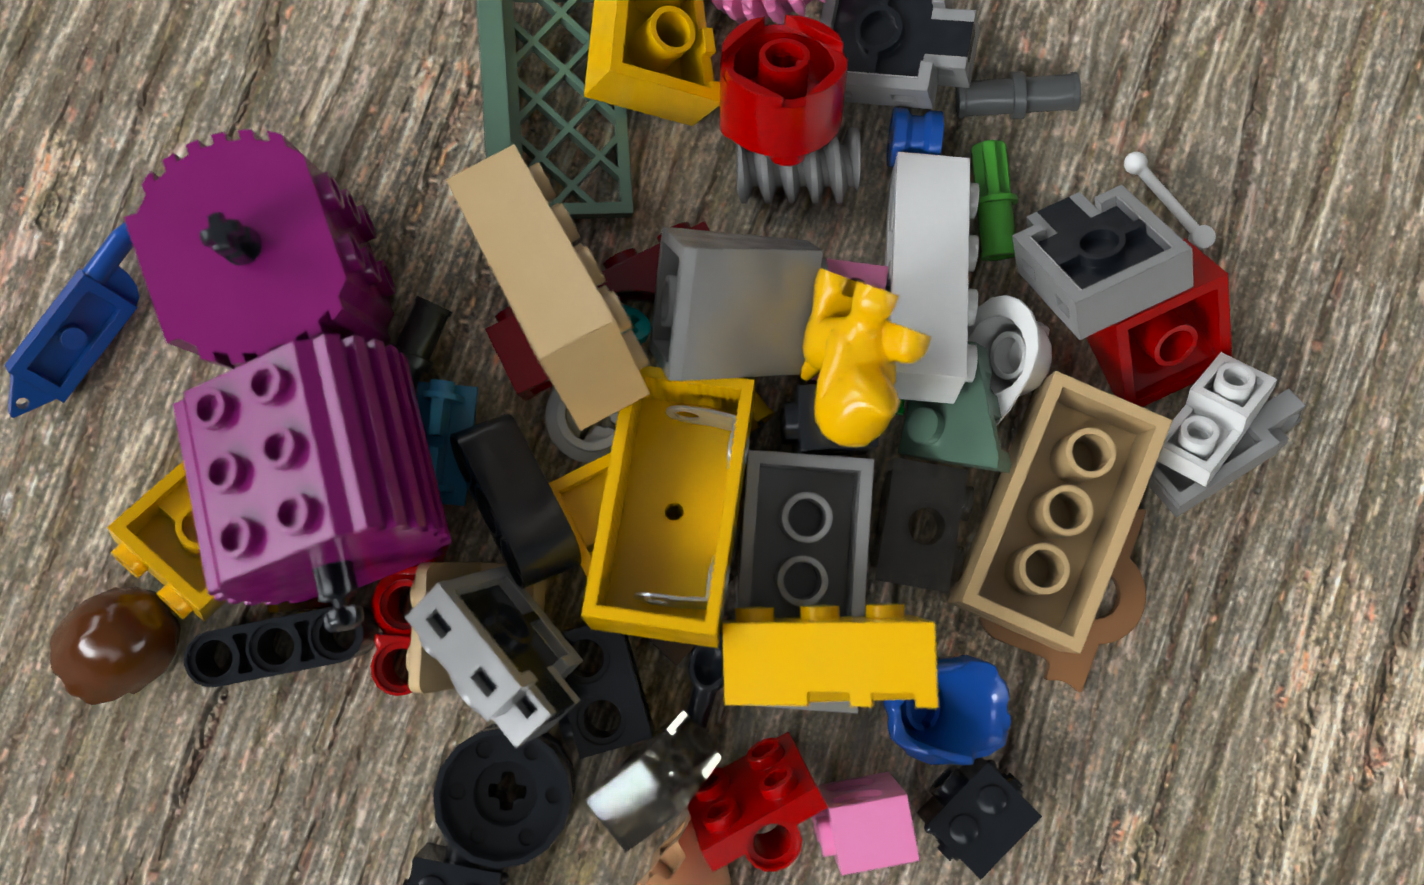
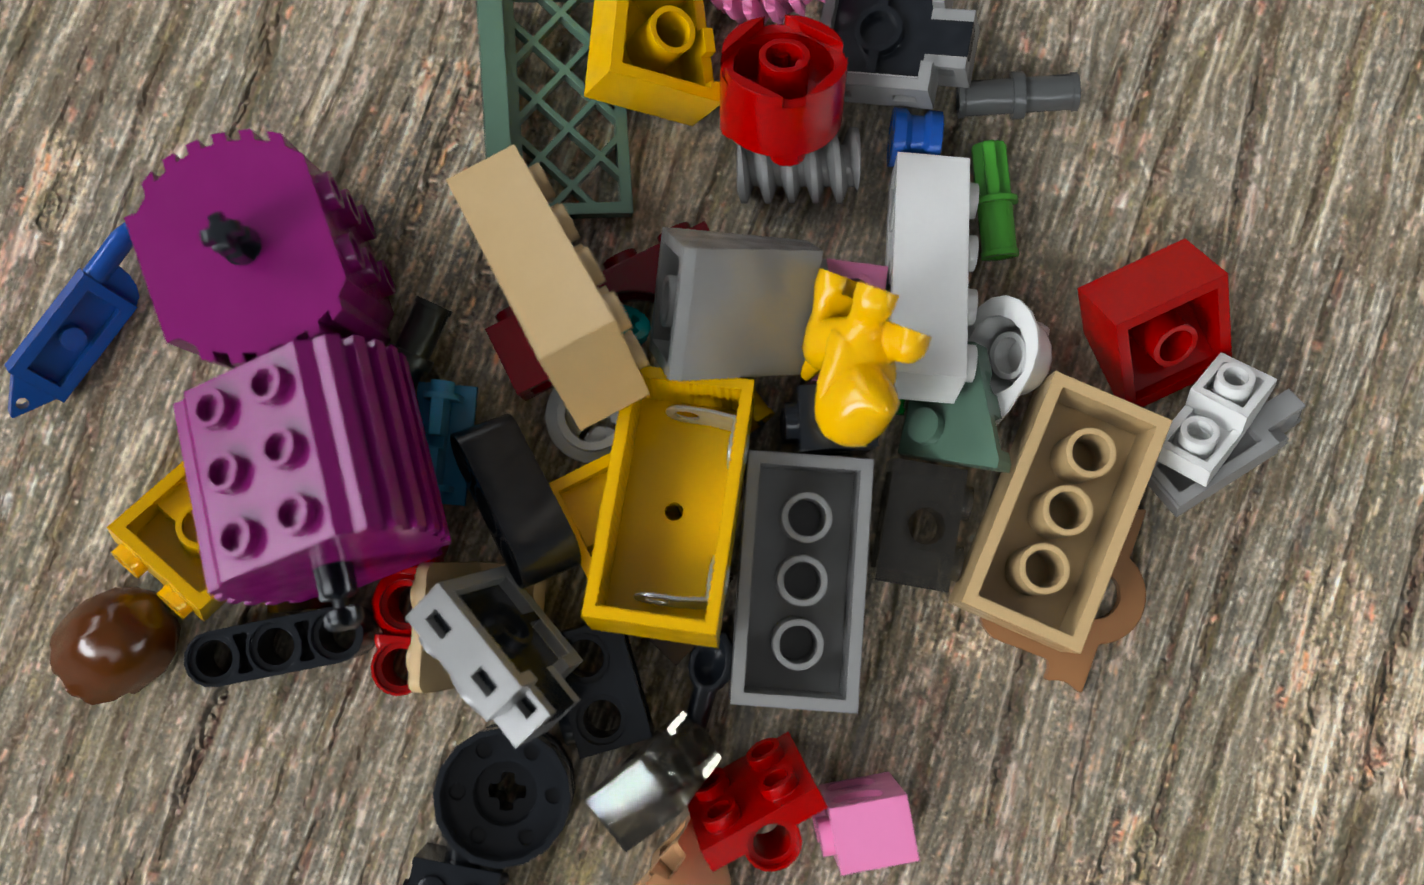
yellow wedge [722,603,938,708] -> none
blue hair [883,655,1011,765] -> none
black head [916,757,1042,880] -> none
light grey piece [1012,185,1194,340] -> none
white hinge [1124,152,1216,250] -> none

